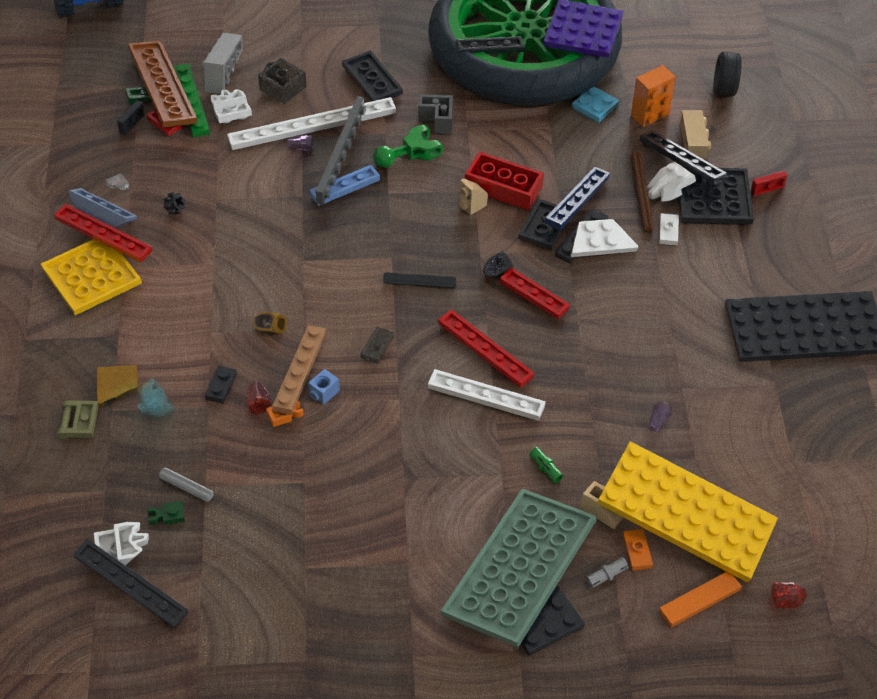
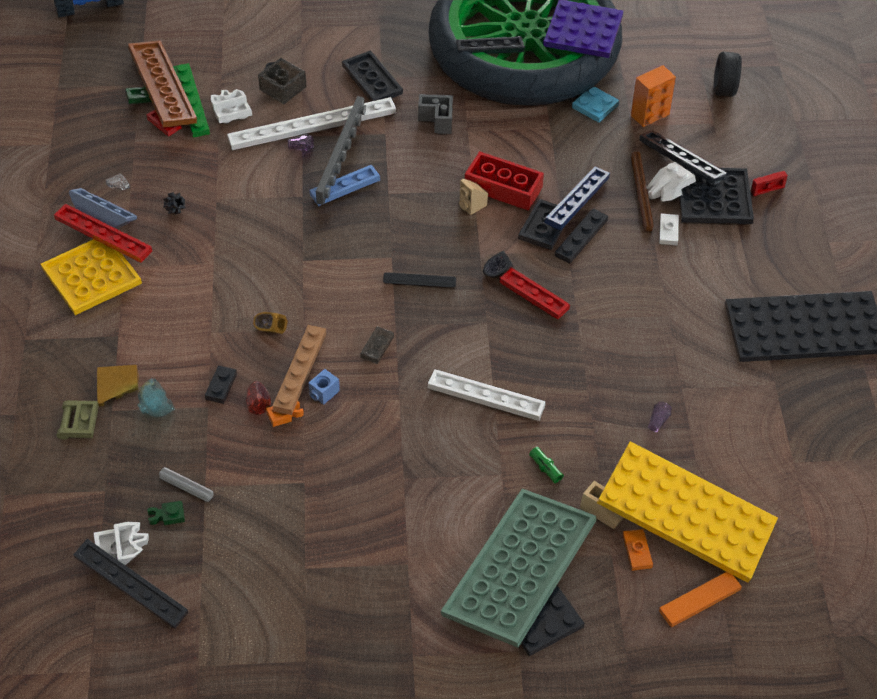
black plate [117,100,145,135] -> none
light grey wedge [202,33,242,94] -> none
green piece [373,125,444,168] -> none
red plate [438,309,534,388] -> none
white wing [571,219,638,257] -> none
light grey pin [585,557,629,589] -> none
tan brick [680,110,711,158] -> none
clear red rock [771,581,807,609] -> none

